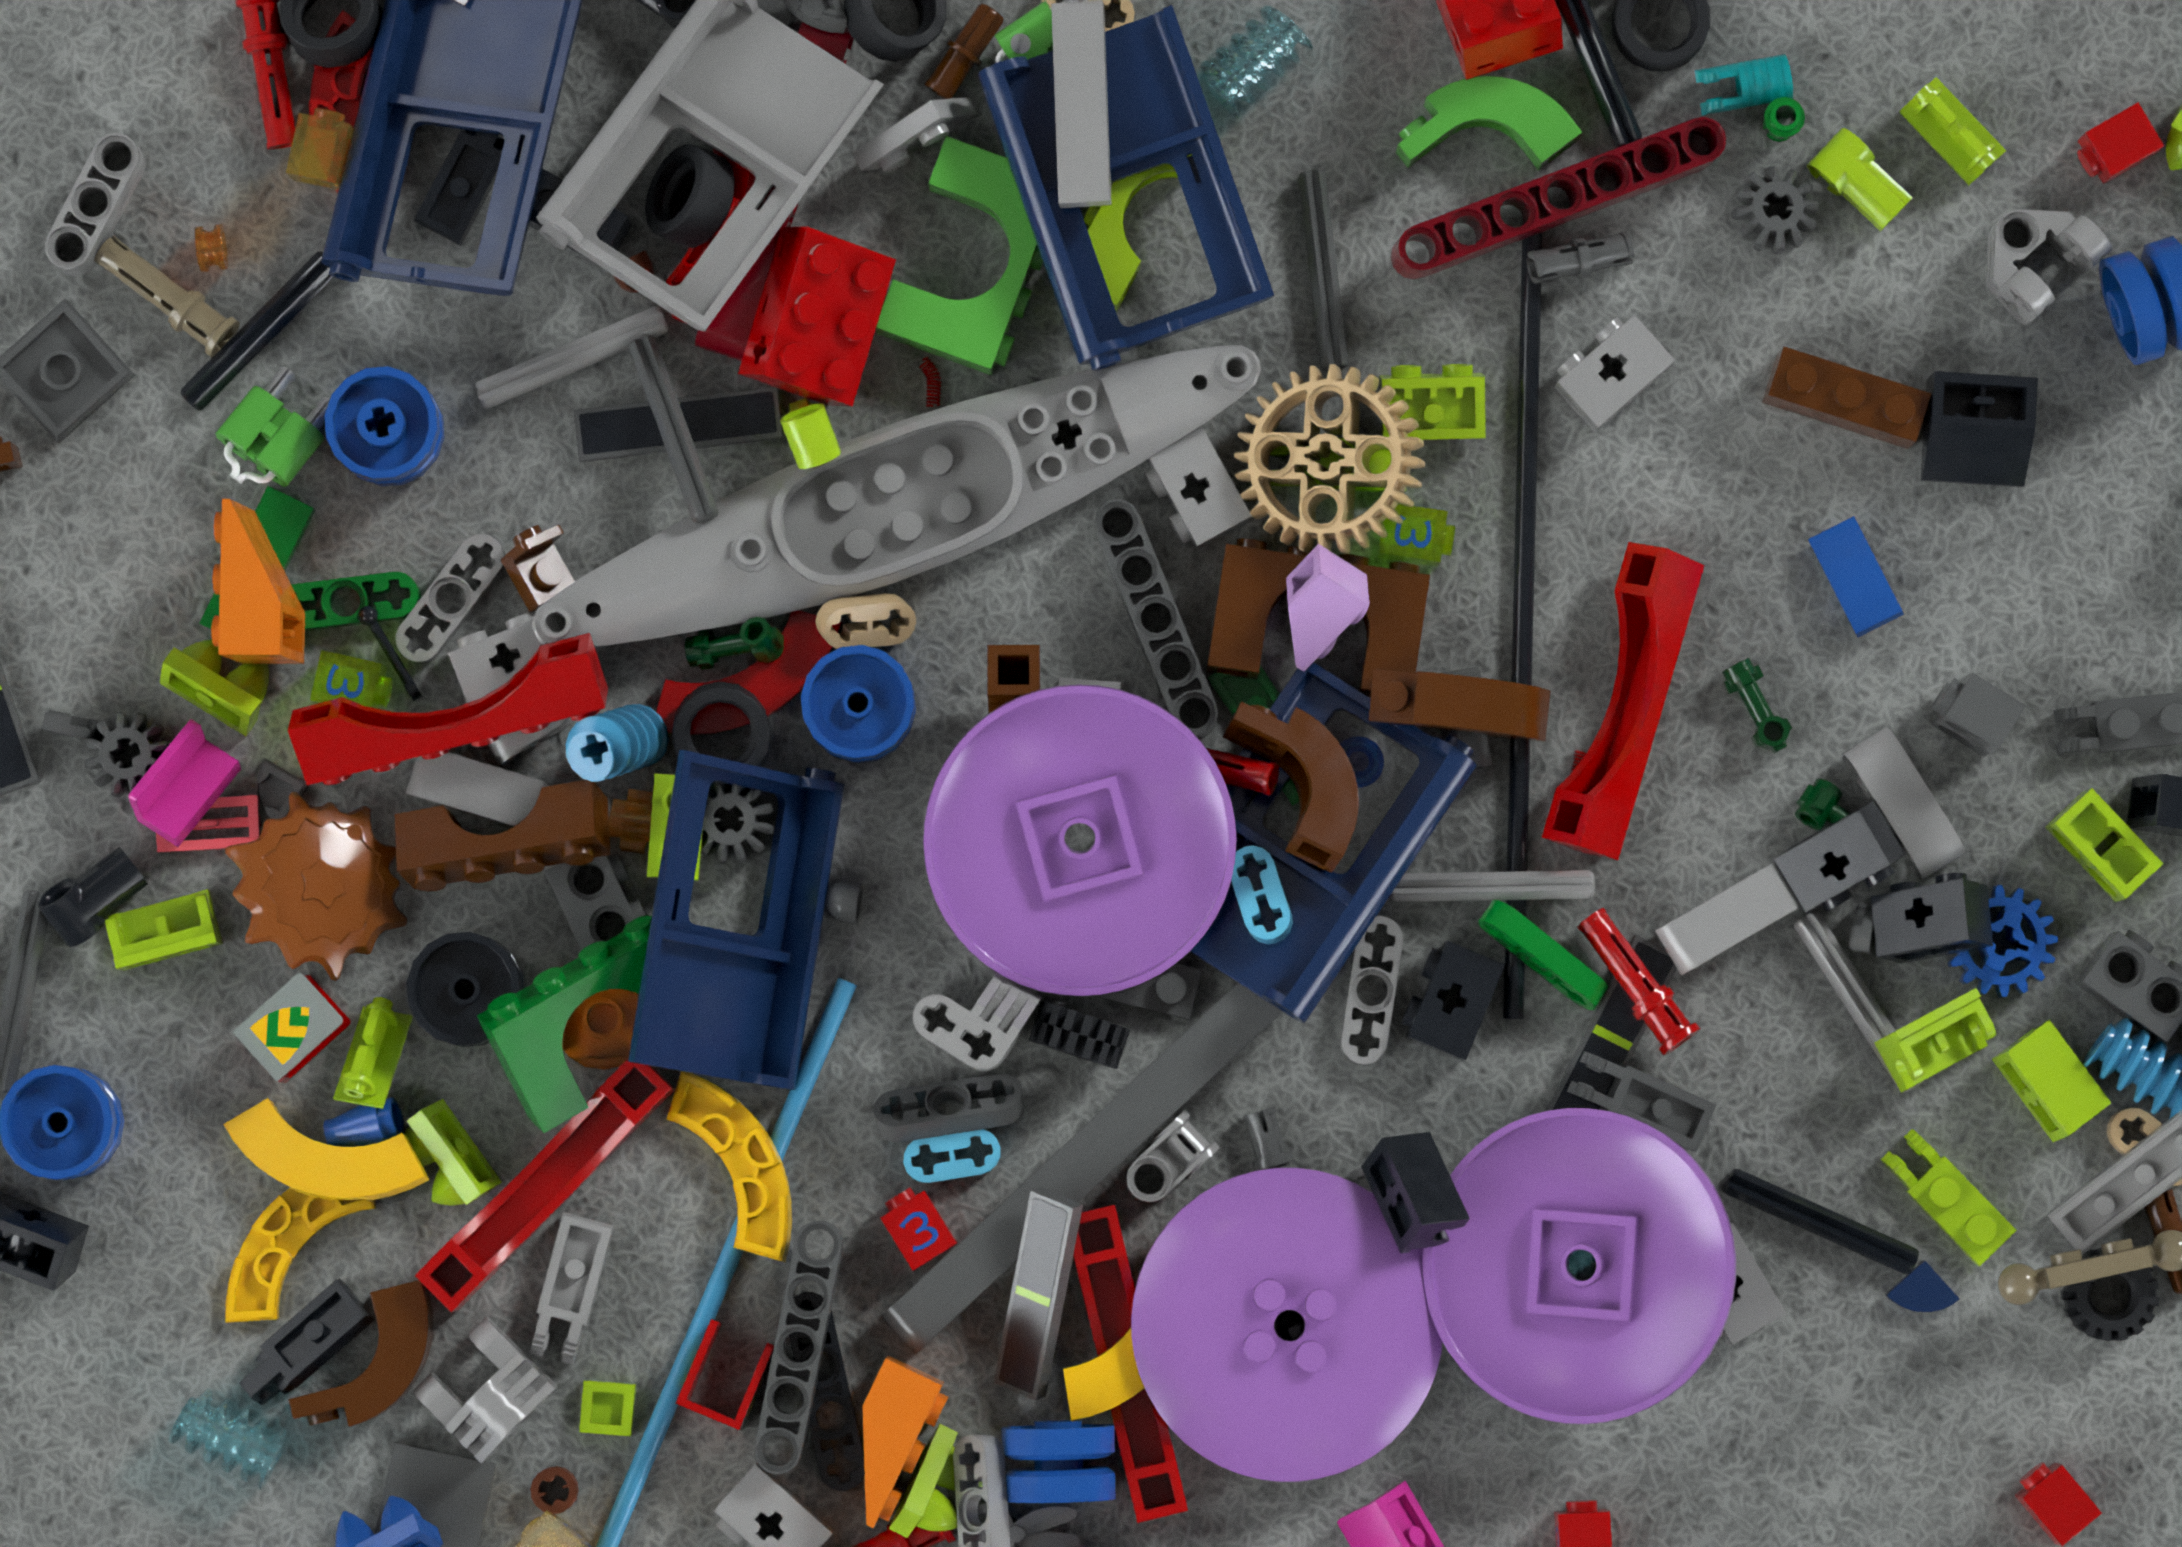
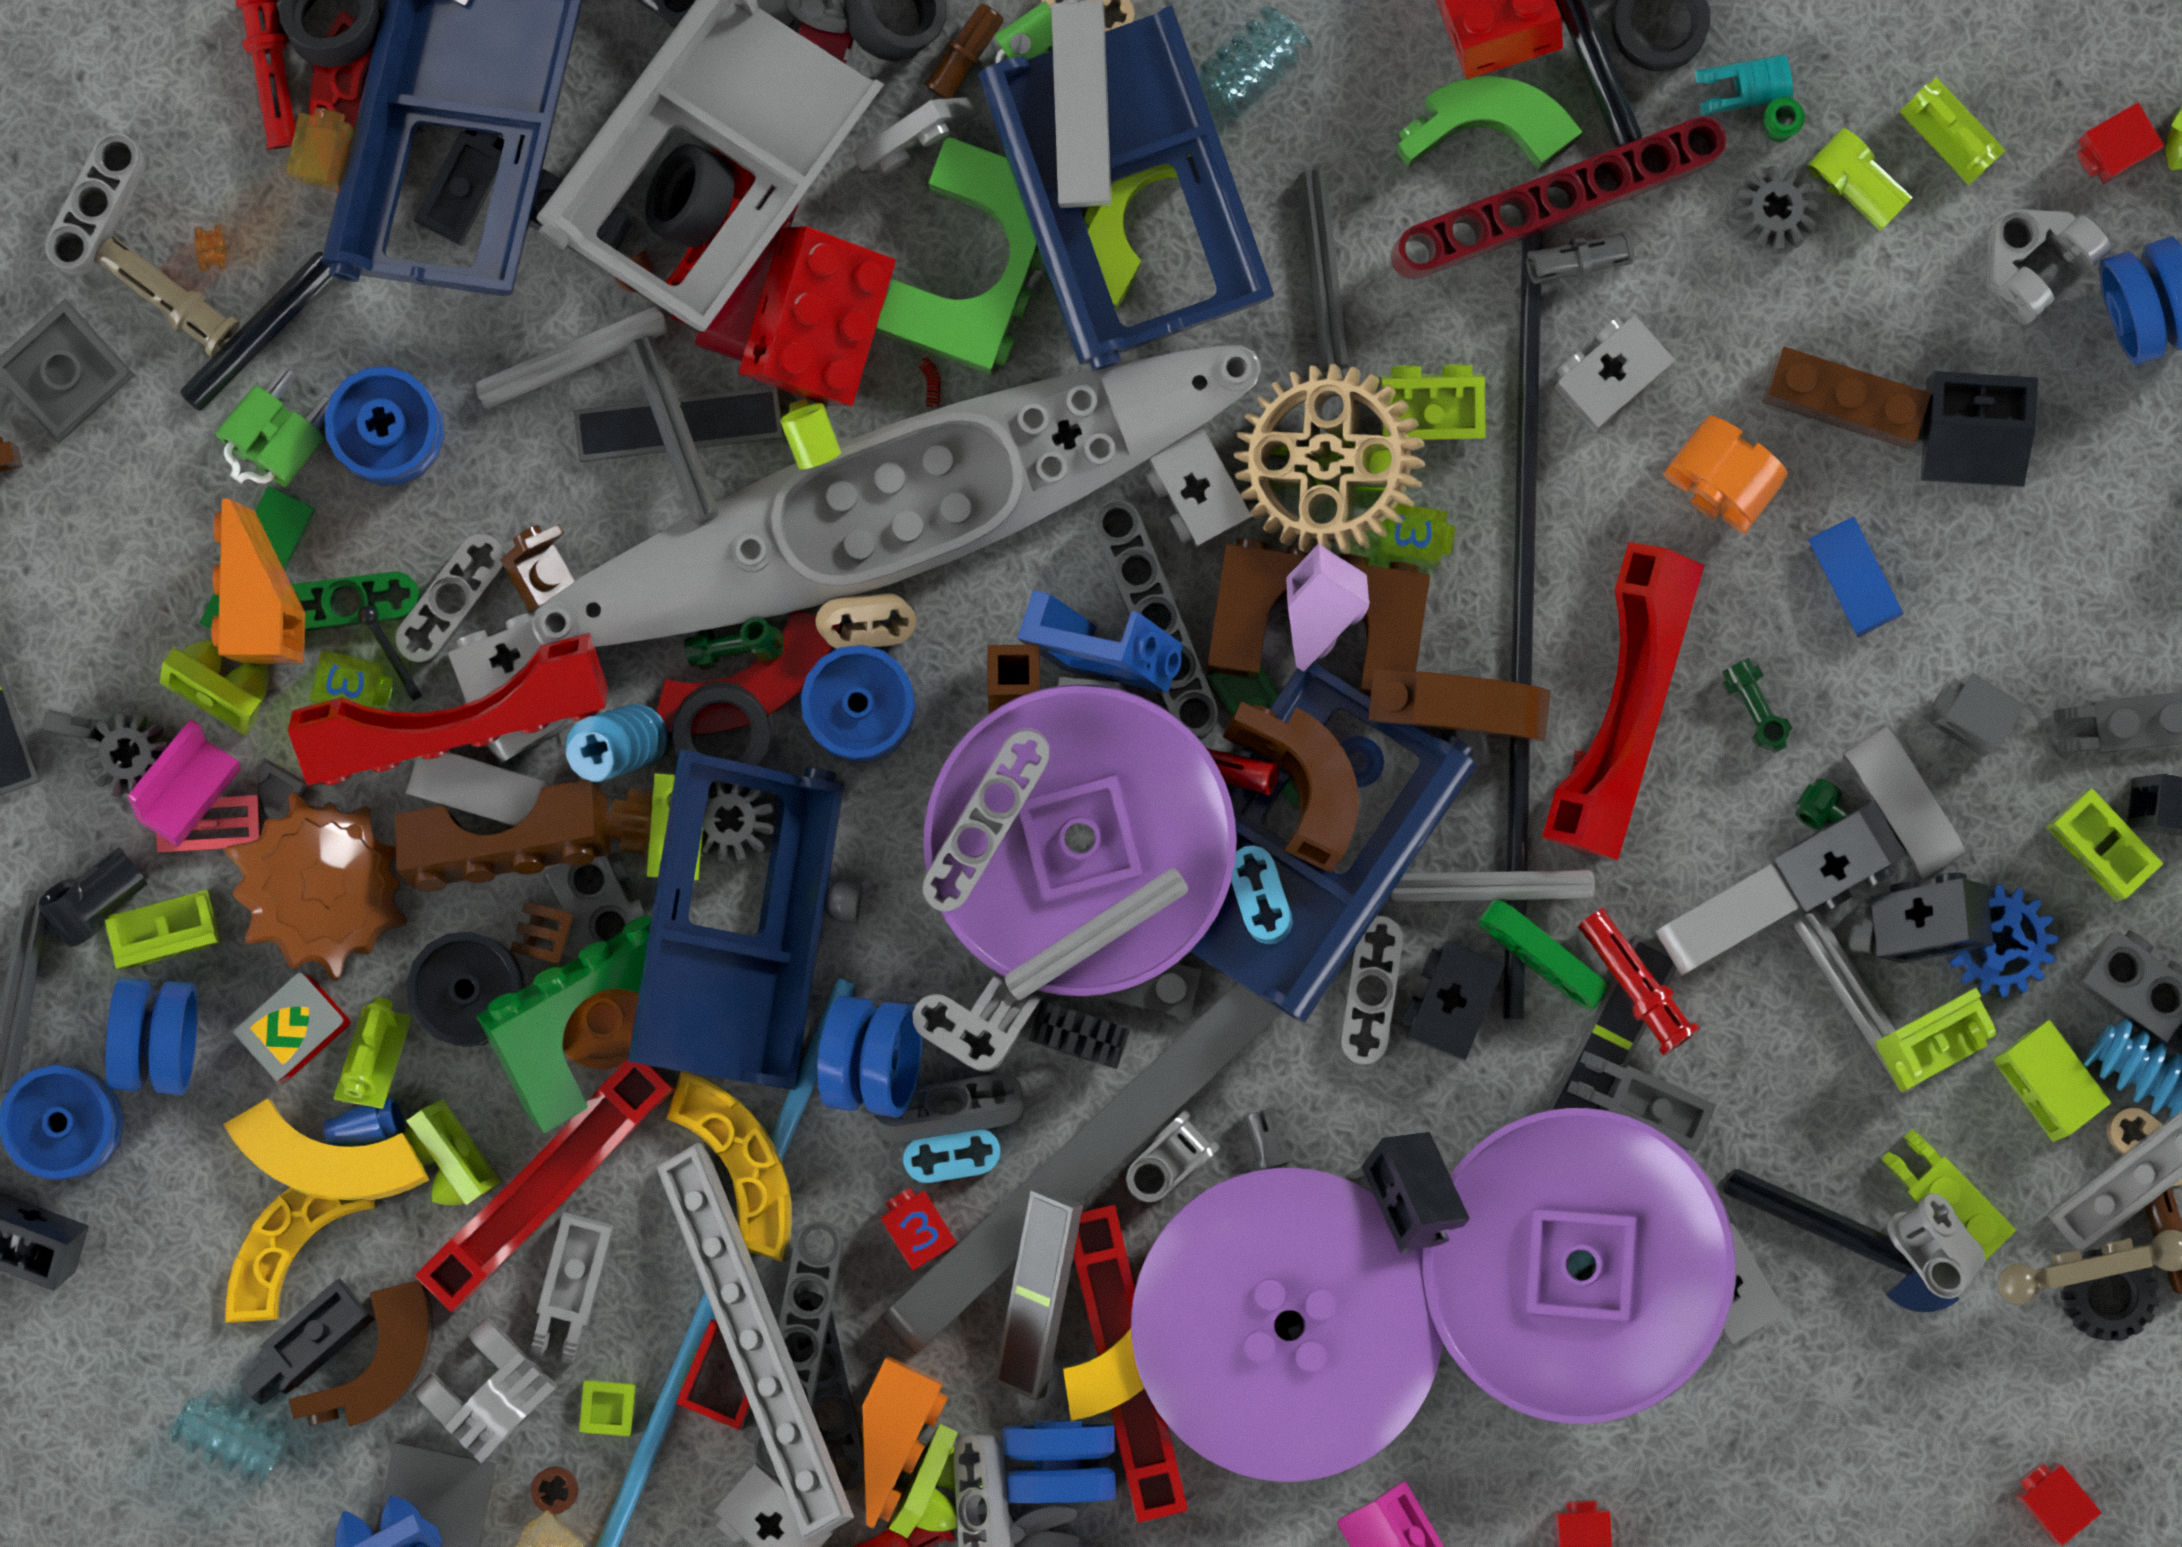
none -> blue wheel [105,977,198,1095]
none -> reddish brown tile [510,902,573,964]
none -> light grey tile [656,1143,854,1541]
none -> blue wheel [817,996,923,1117]
none -> light grey beam [923,728,1050,911]
none -> light grey axle [1005,868,1188,1000]
none -> blue panel [1017,590,1183,693]
none -> orange brick [1663,415,1788,534]
none -> light grey piece [1887,1193,1985,1299]

